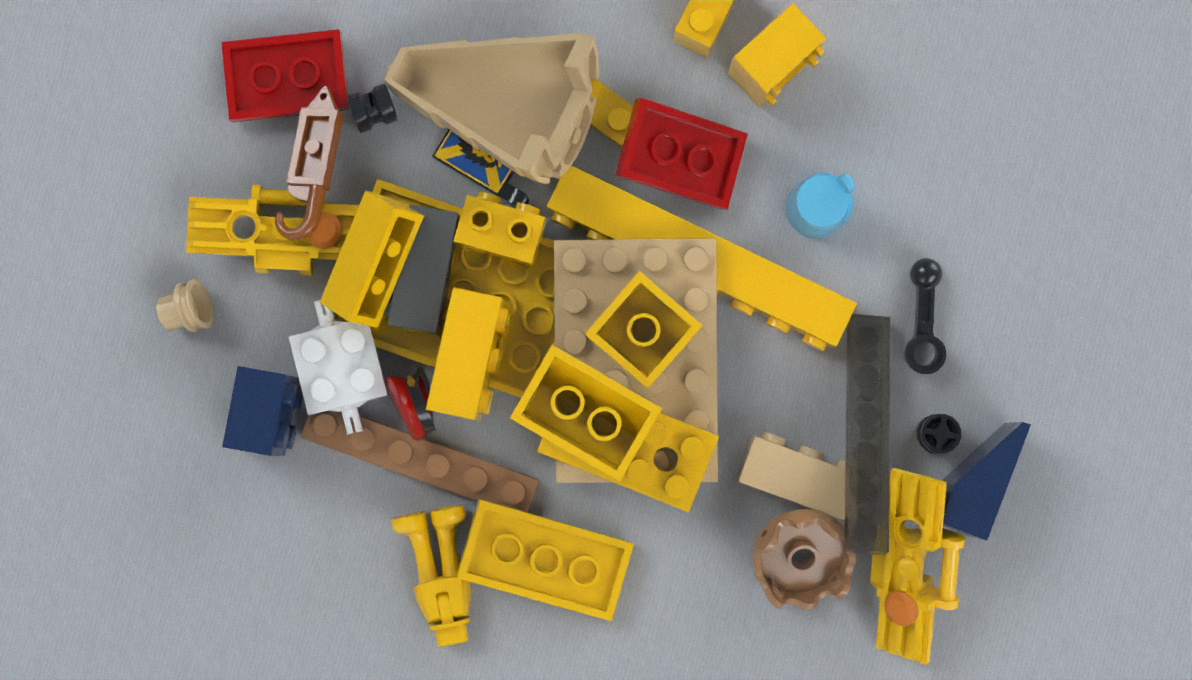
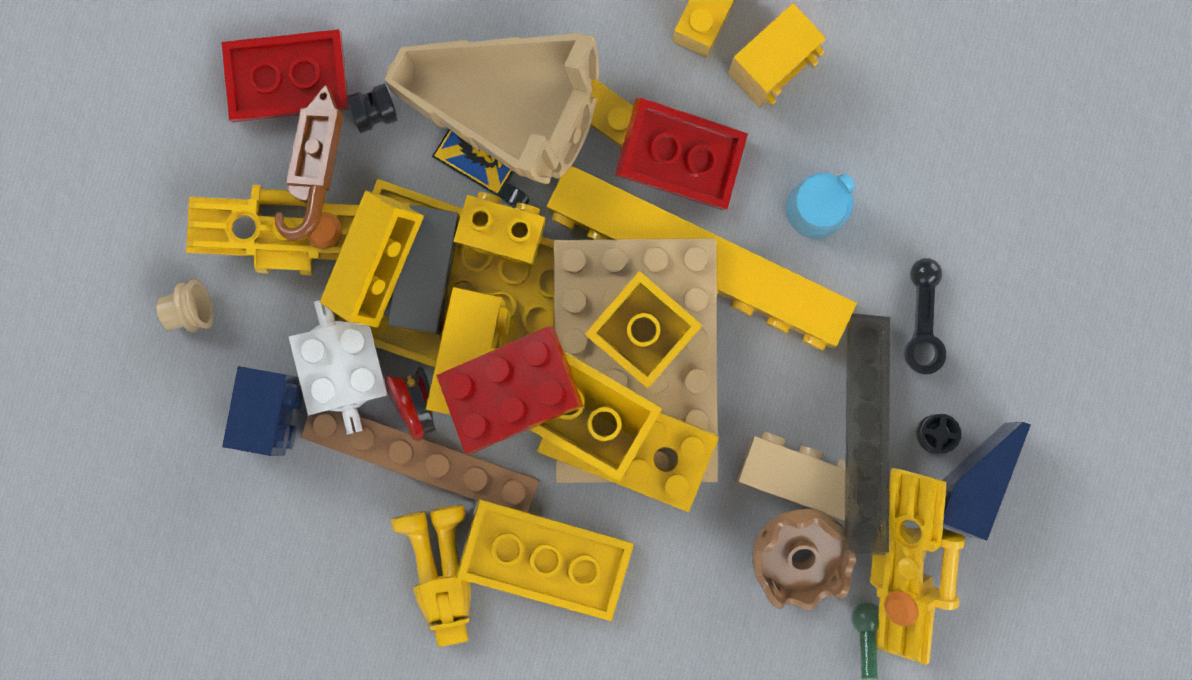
none -> red plate [436,326,584,454]
none -> clear green bar [851,602,879,680]

